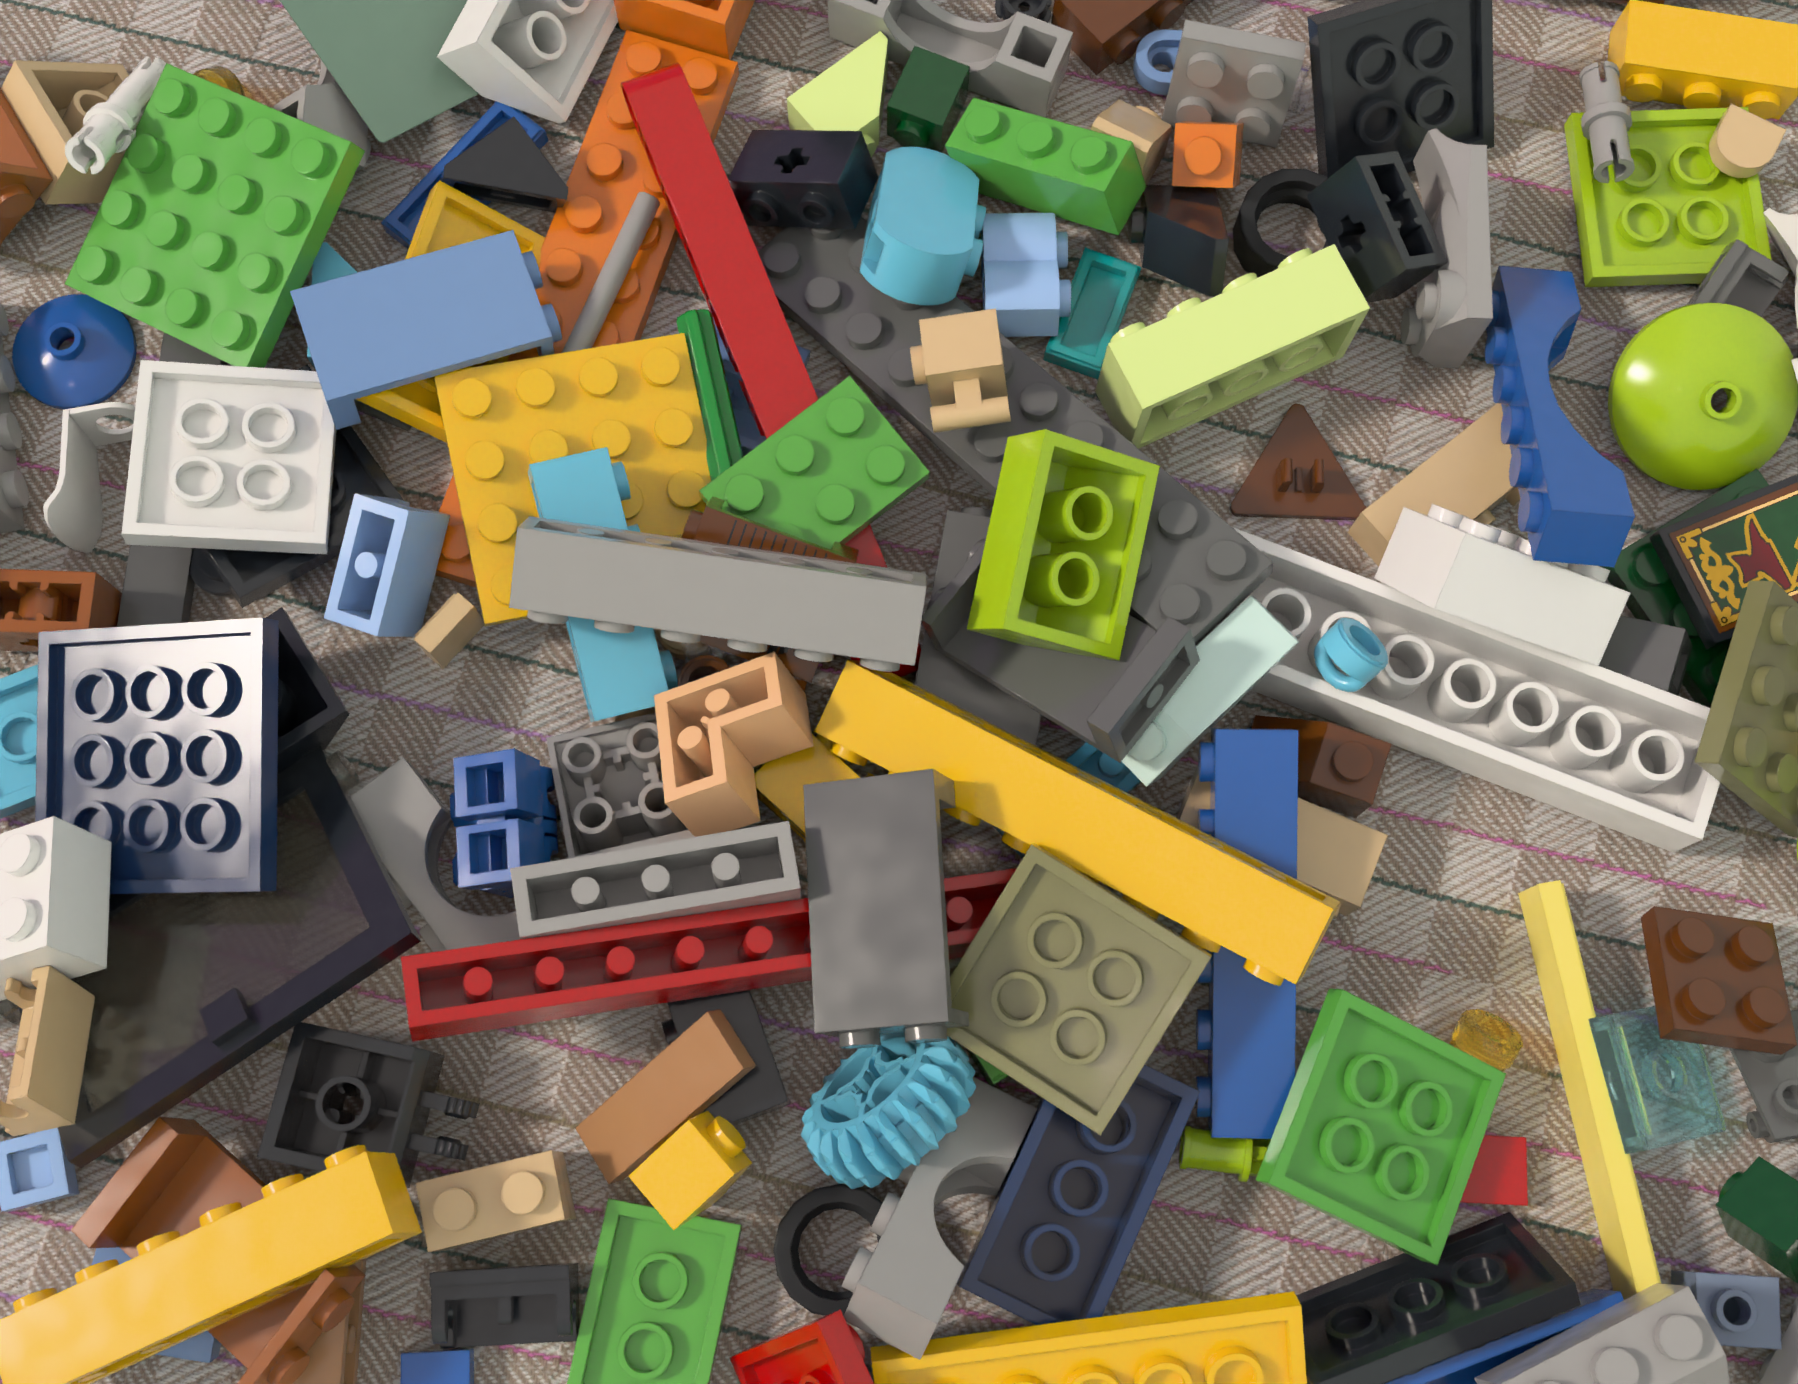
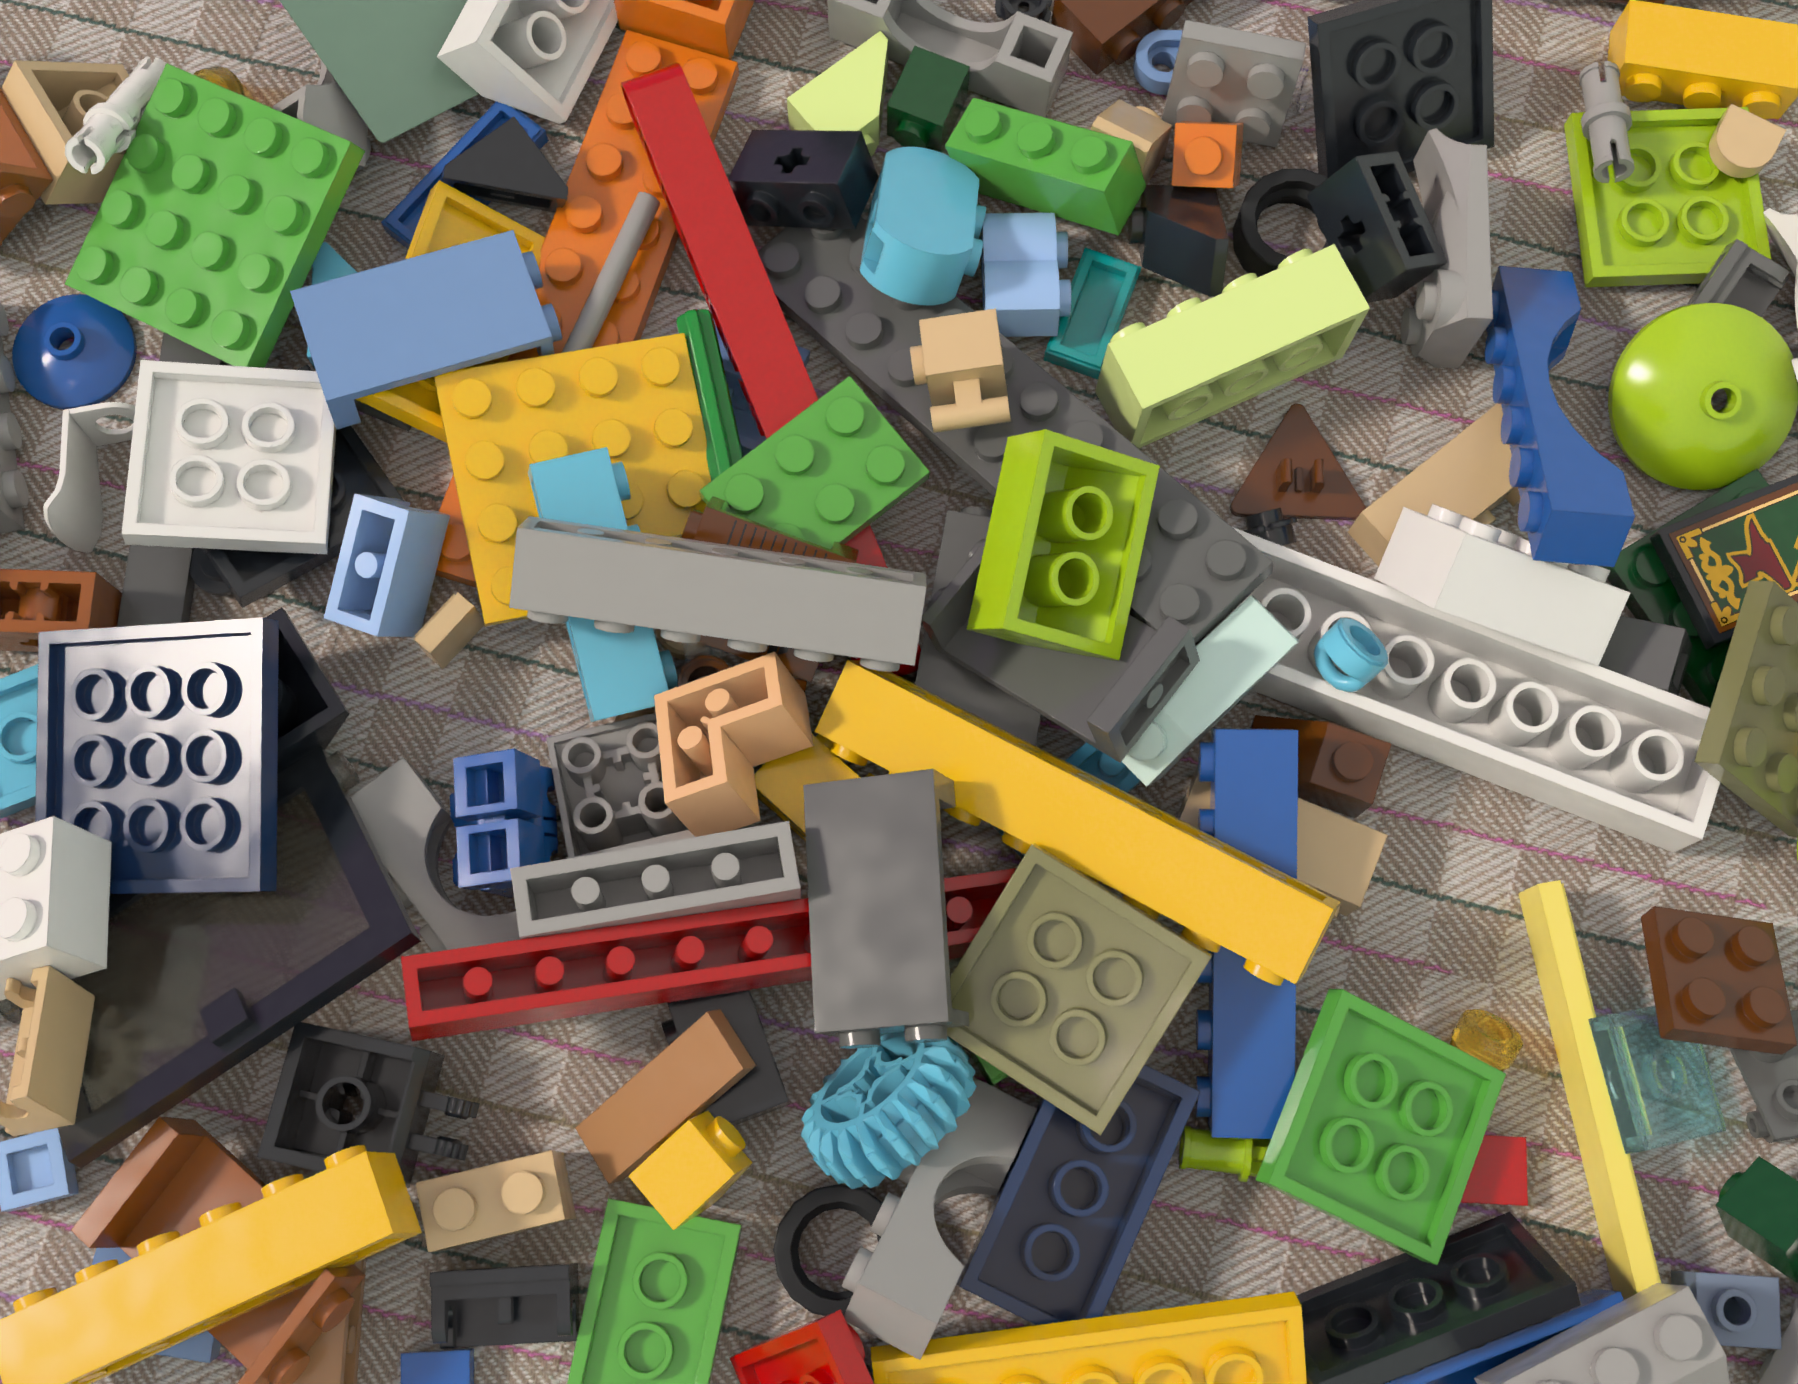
none -> black plate [1244,507,1298,546]

